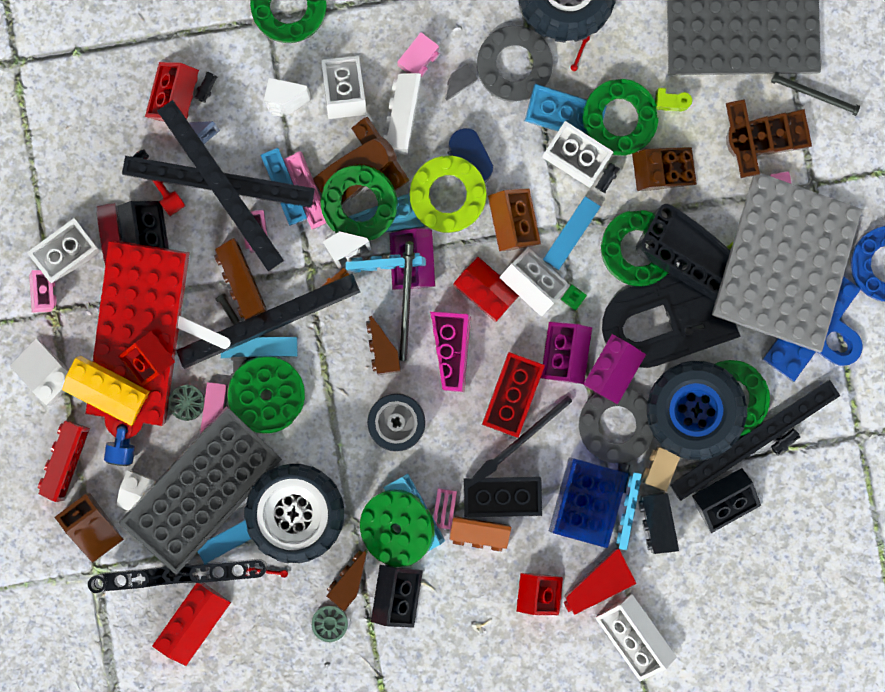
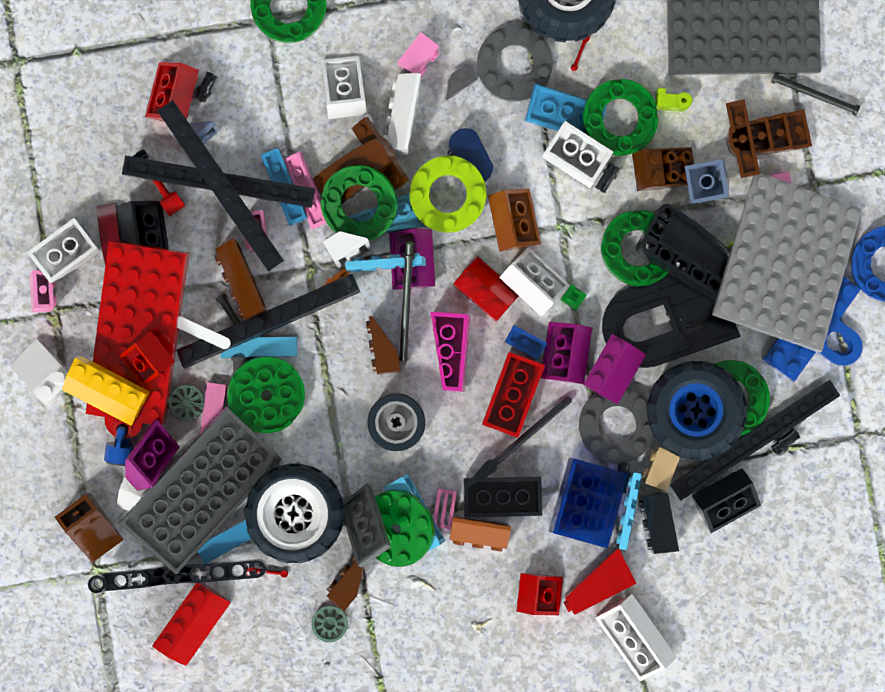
red slope [38,421,90,502] -> none
white slope [264,78,311,117] -> none
black slope [371,564,423,628] -> none
dark azure tile [543,196,601,271] -> none
none -> magenta slope [125,419,180,491]
none -> dark grey tile [343,483,391,568]
none -> blue plate [504,325,547,360]
none -> sand blue slope [685,159,729,204]

